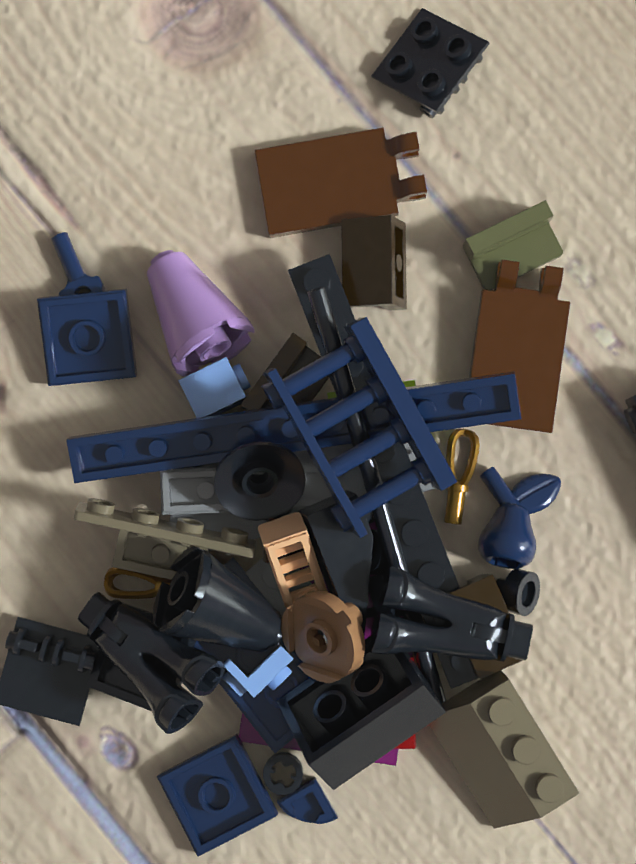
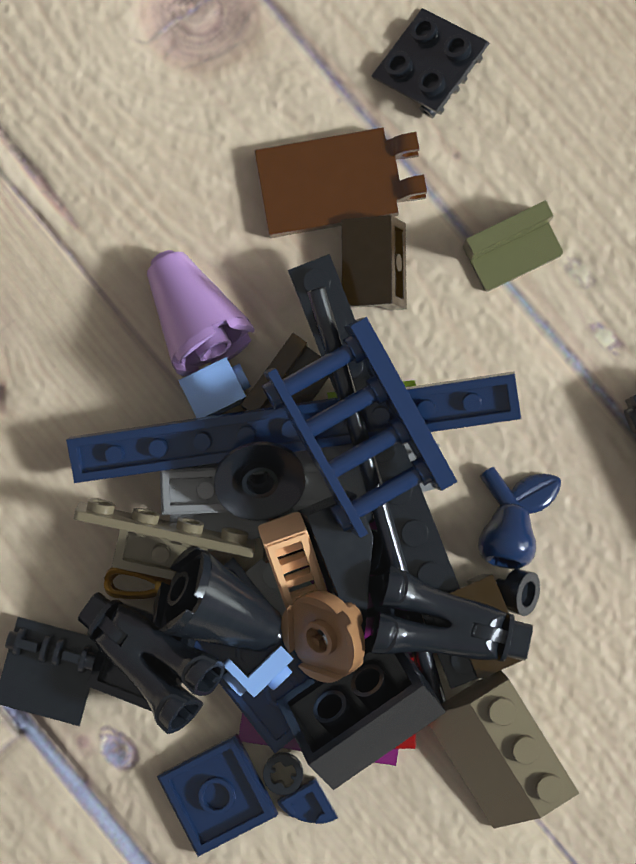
dark blue tile [37,288,137,386] -> none
dark blue bar [51,232,105,295] -> none
pearl gold piece [444,429,480,525] -> none
reddish brown tile [469,259,570,433] -> none

